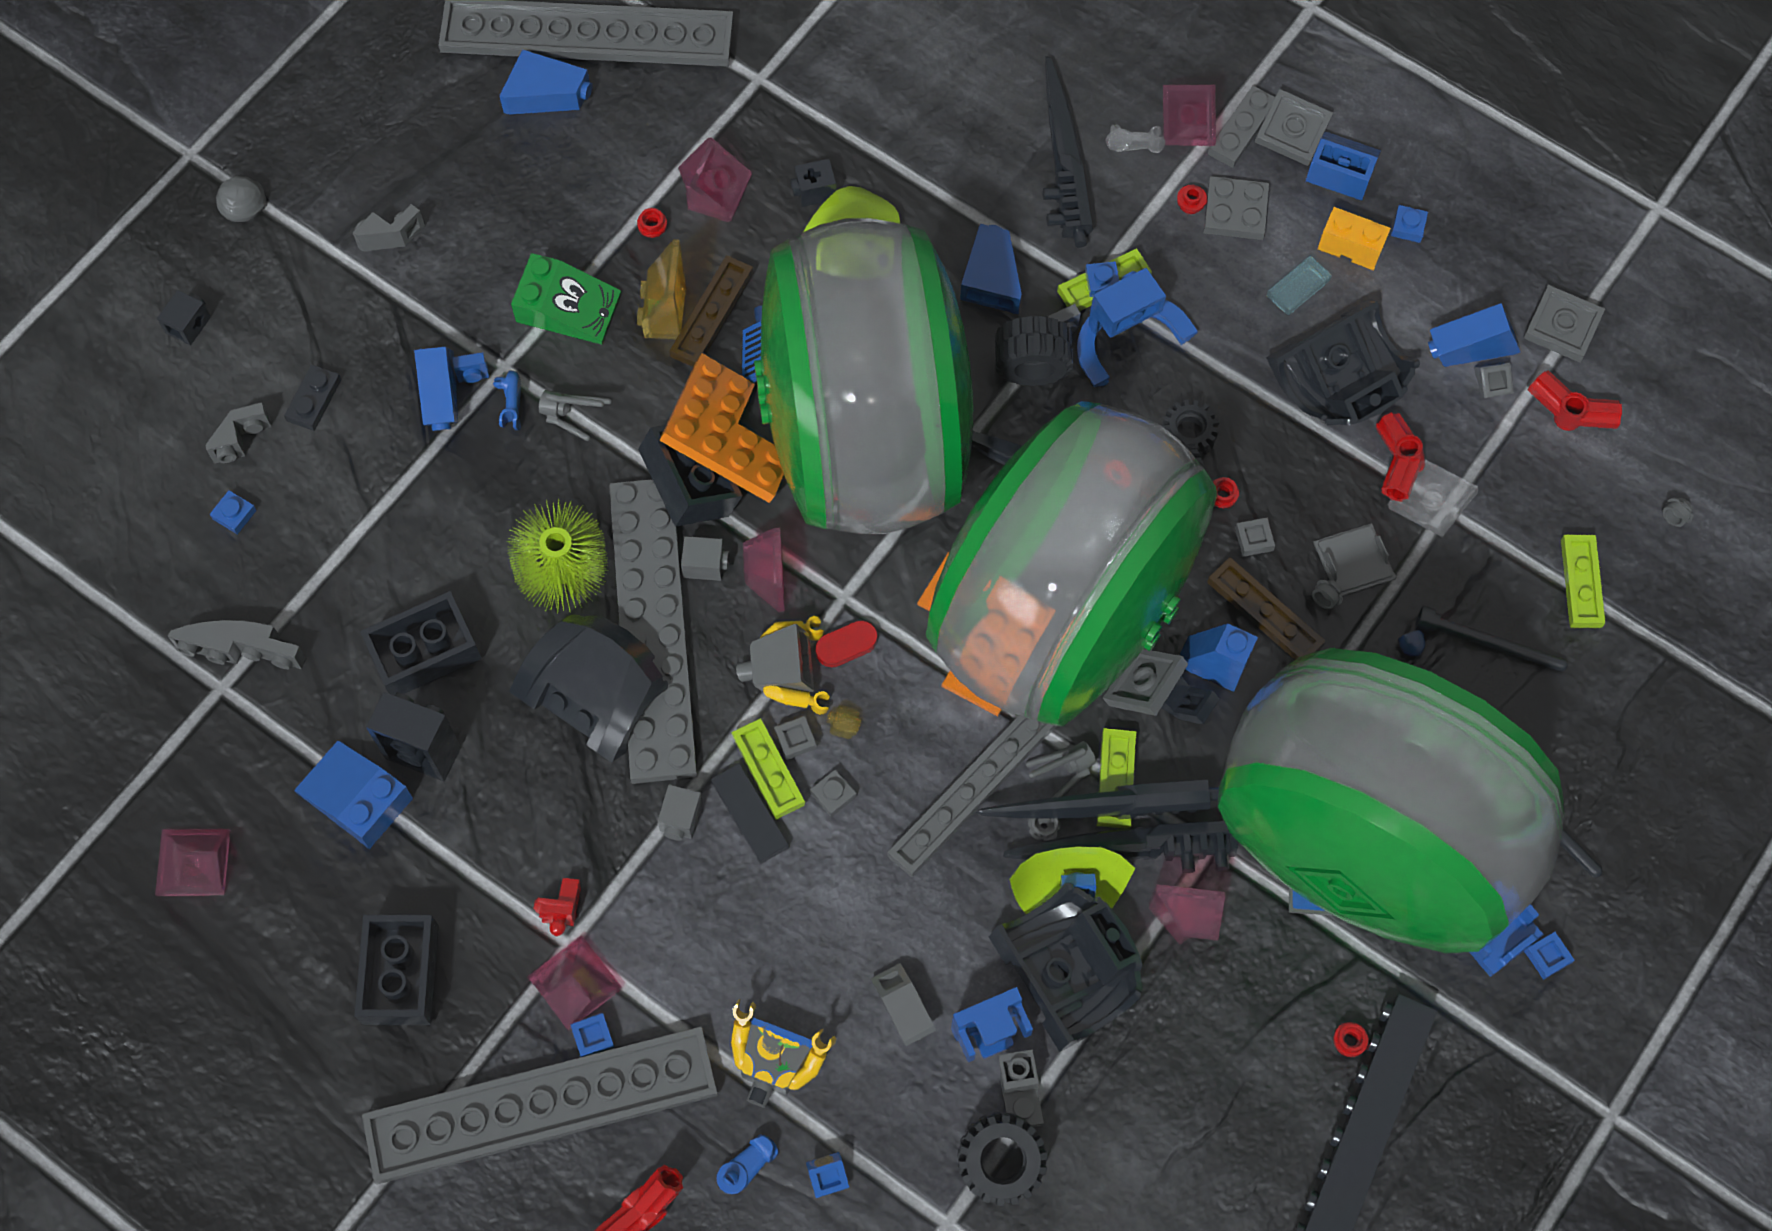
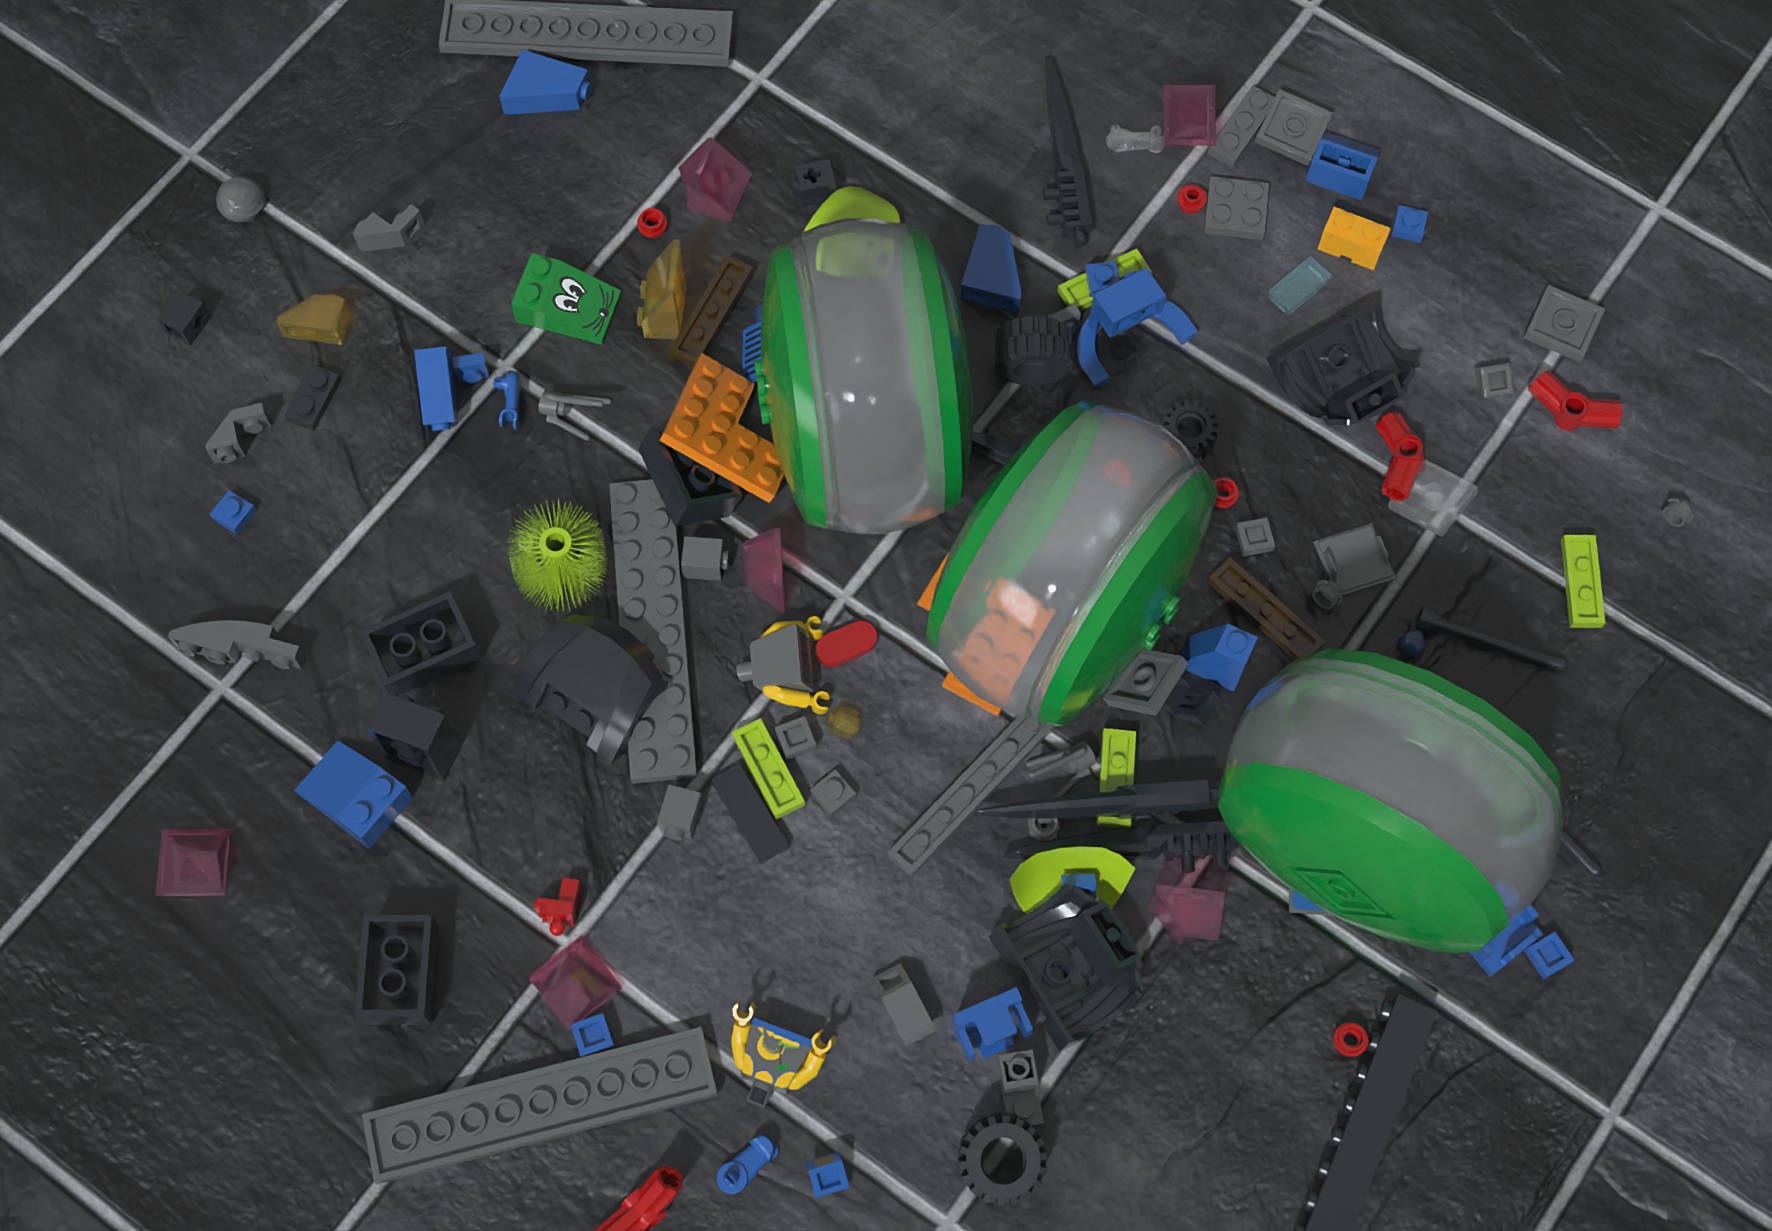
blue slope [1428,303,1521,367] -> none
none -> clear yellow slope [276,294,351,345]

